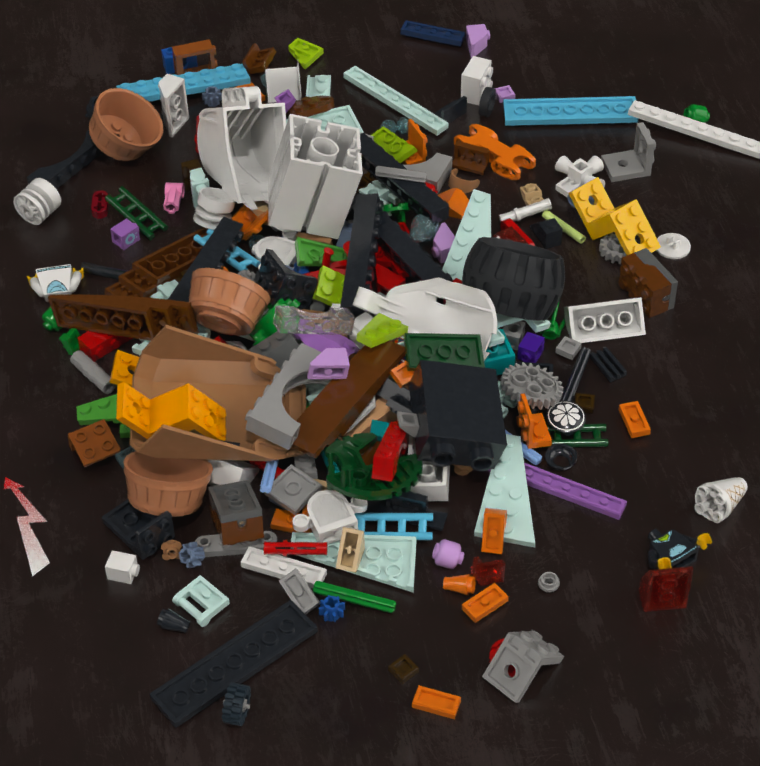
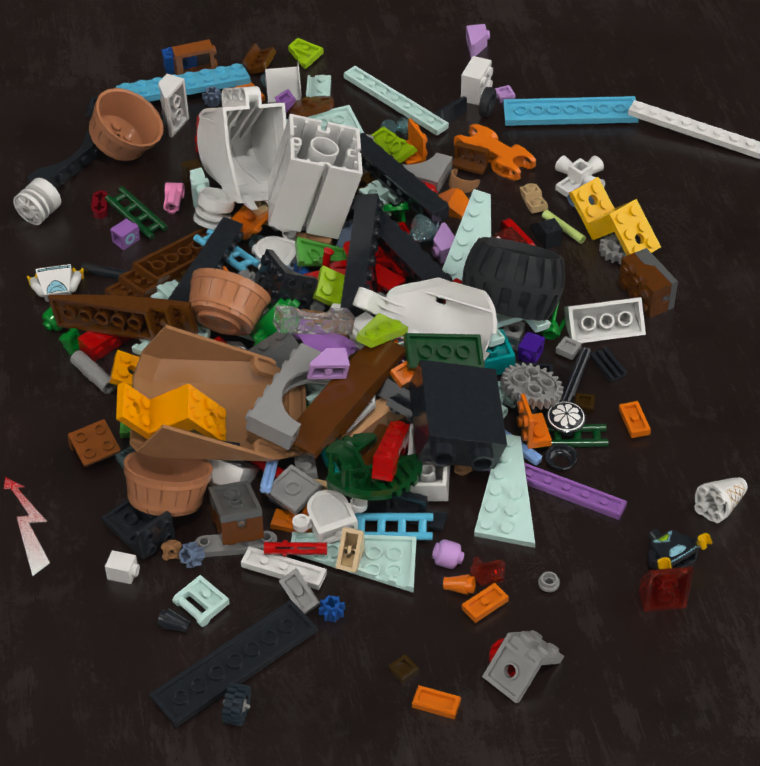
bright green wing [76,394,121,425] -> none
green axle [313,581,396,613] -> none
teal tile [370,420,390,441] -> none
light grey axle [375,166,427,183] -> none
light grey slope [397,412,419,437] -> none
dark blue plate [401,20,466,47] -> none
orange plate [481,508,507,554] -> none
white pin [499,198,552,222] -> none
light grey bracket [601,122,656,182] -> none
white piece [656,233,691,259] -> none
green head [683,104,710,123] -> none

